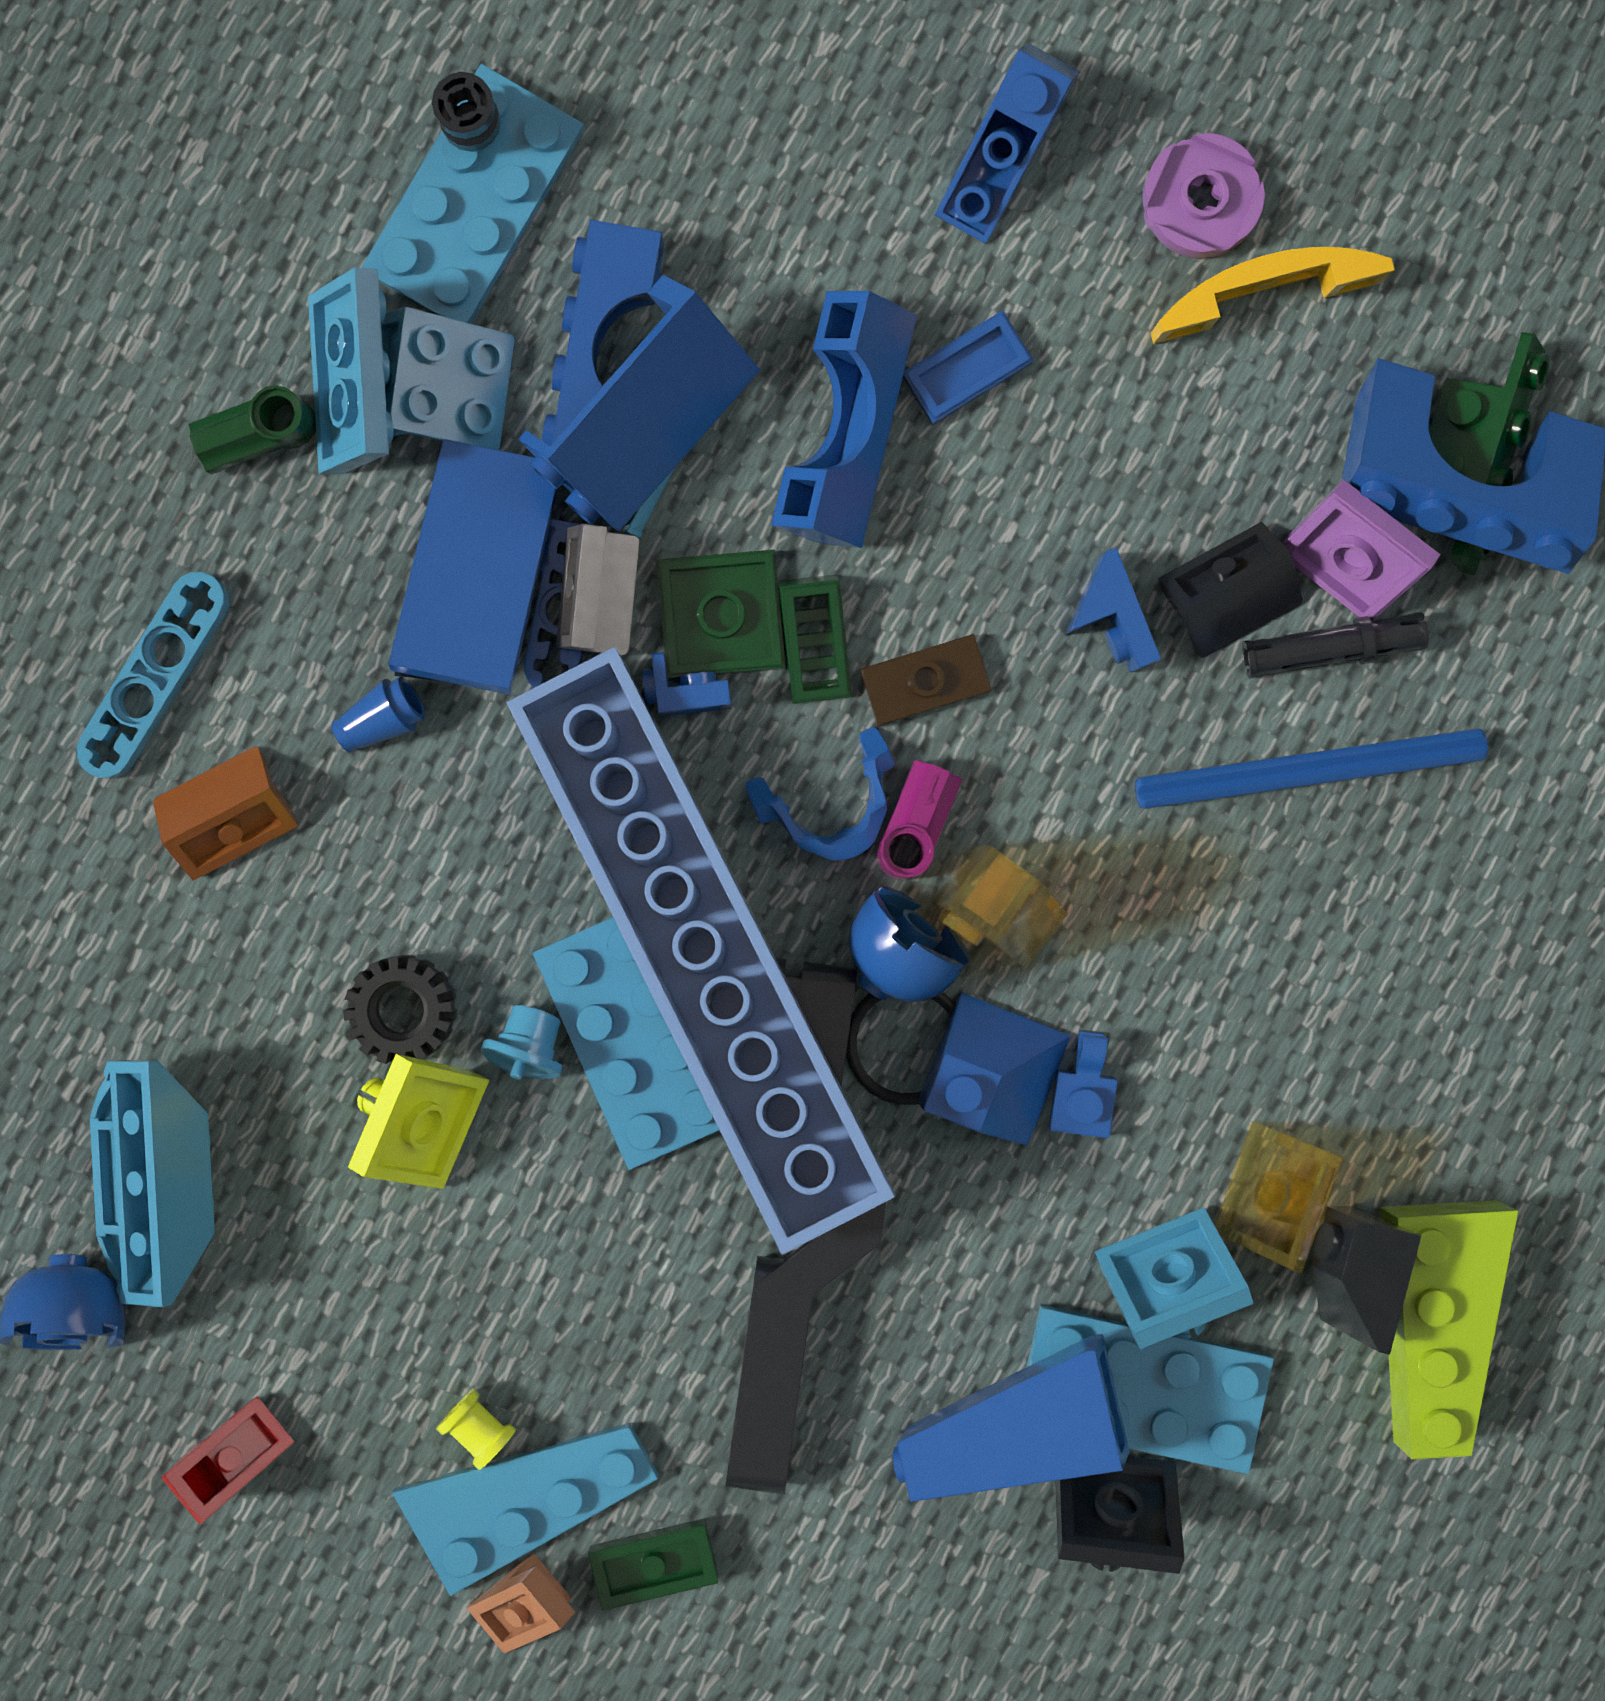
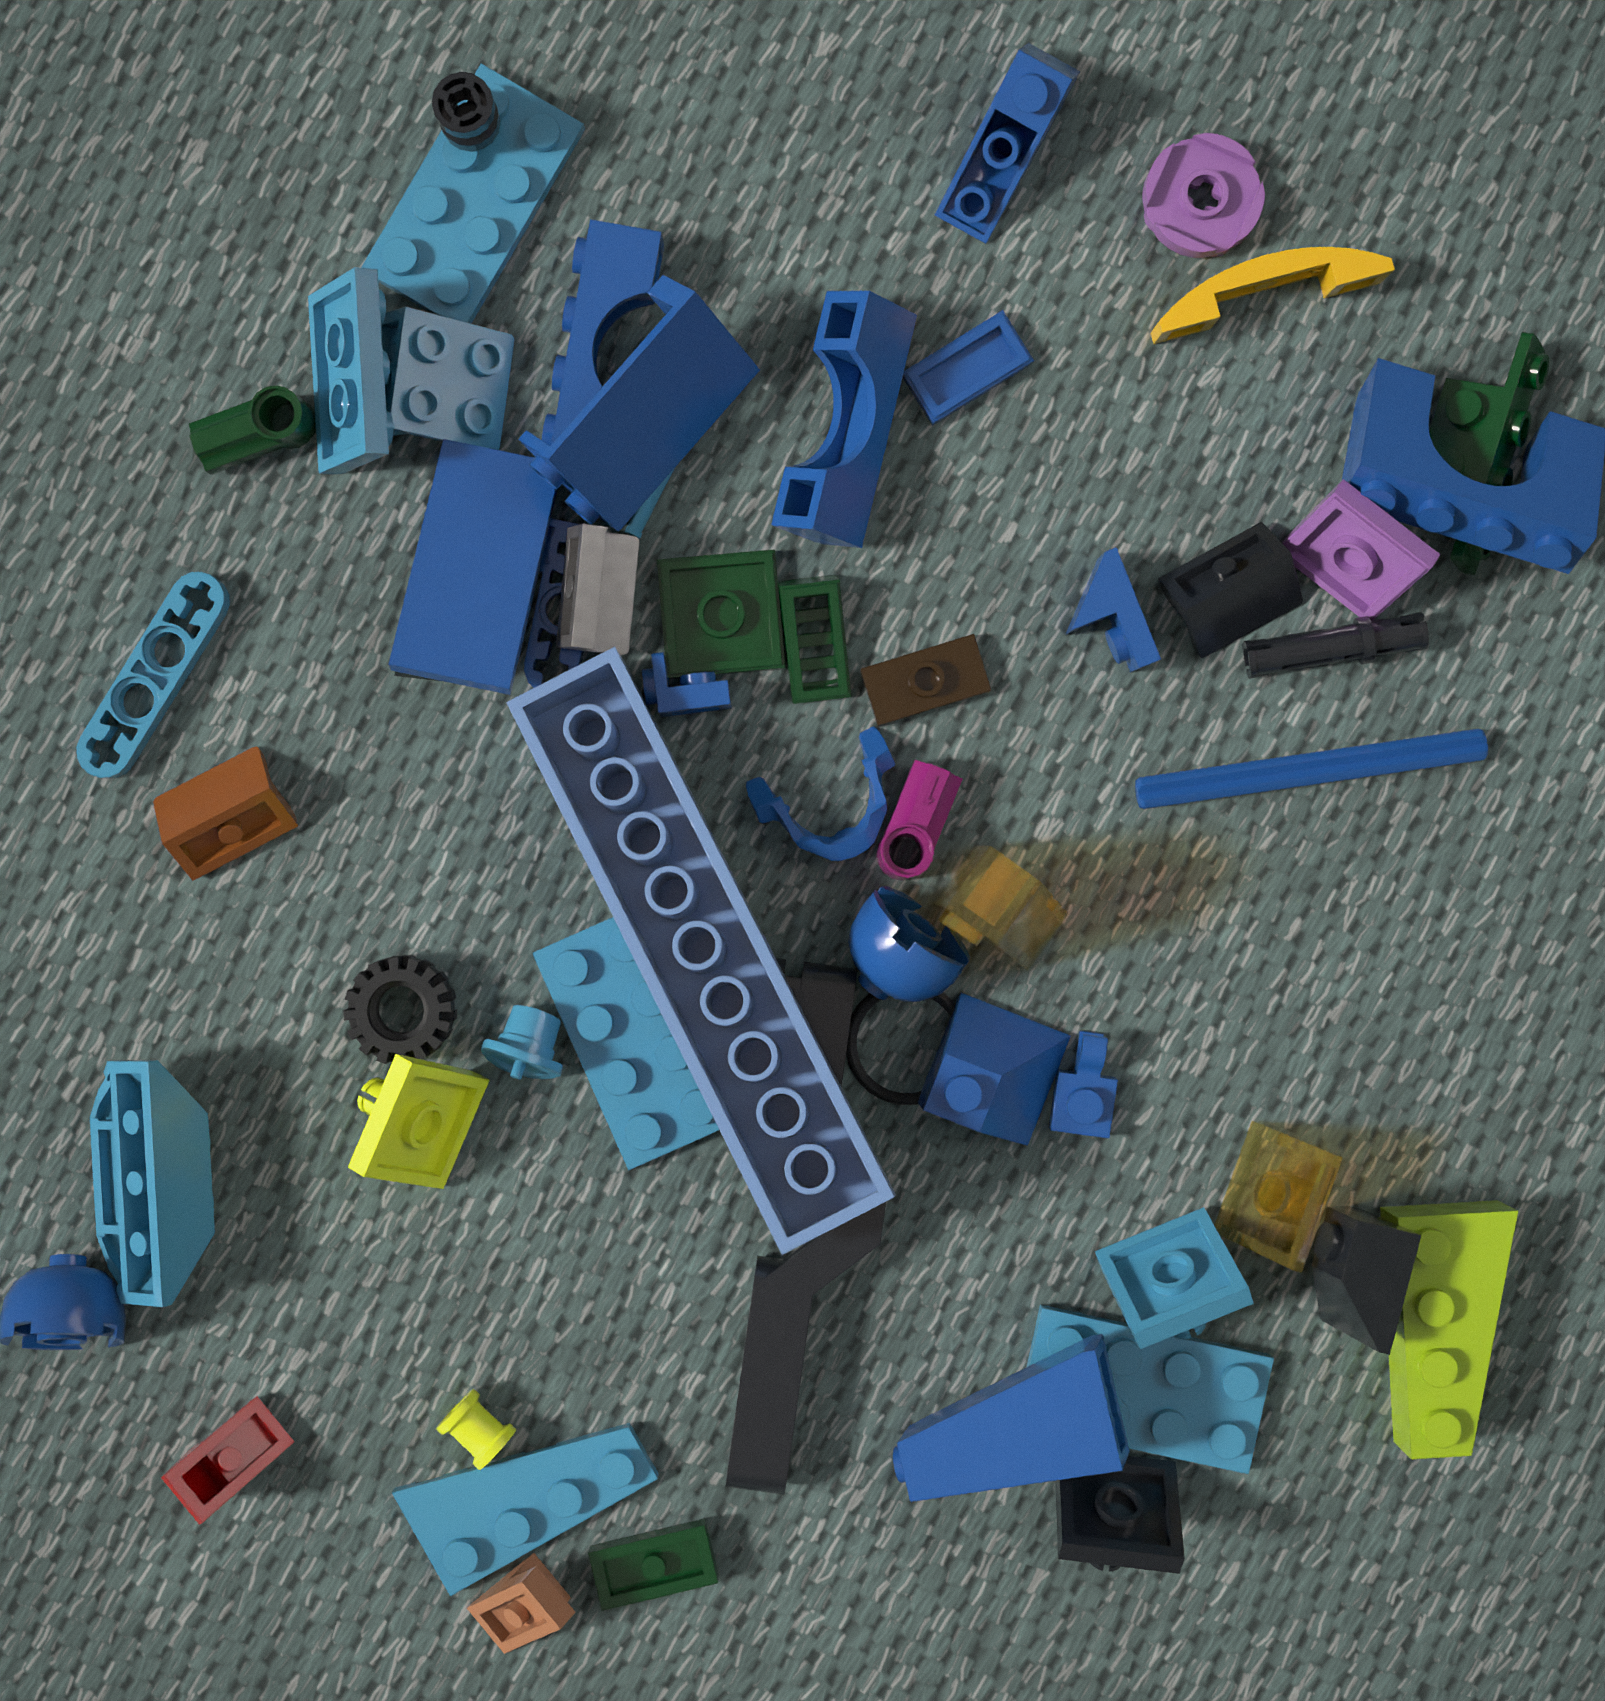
blue cone [331,677,425,753] -> none

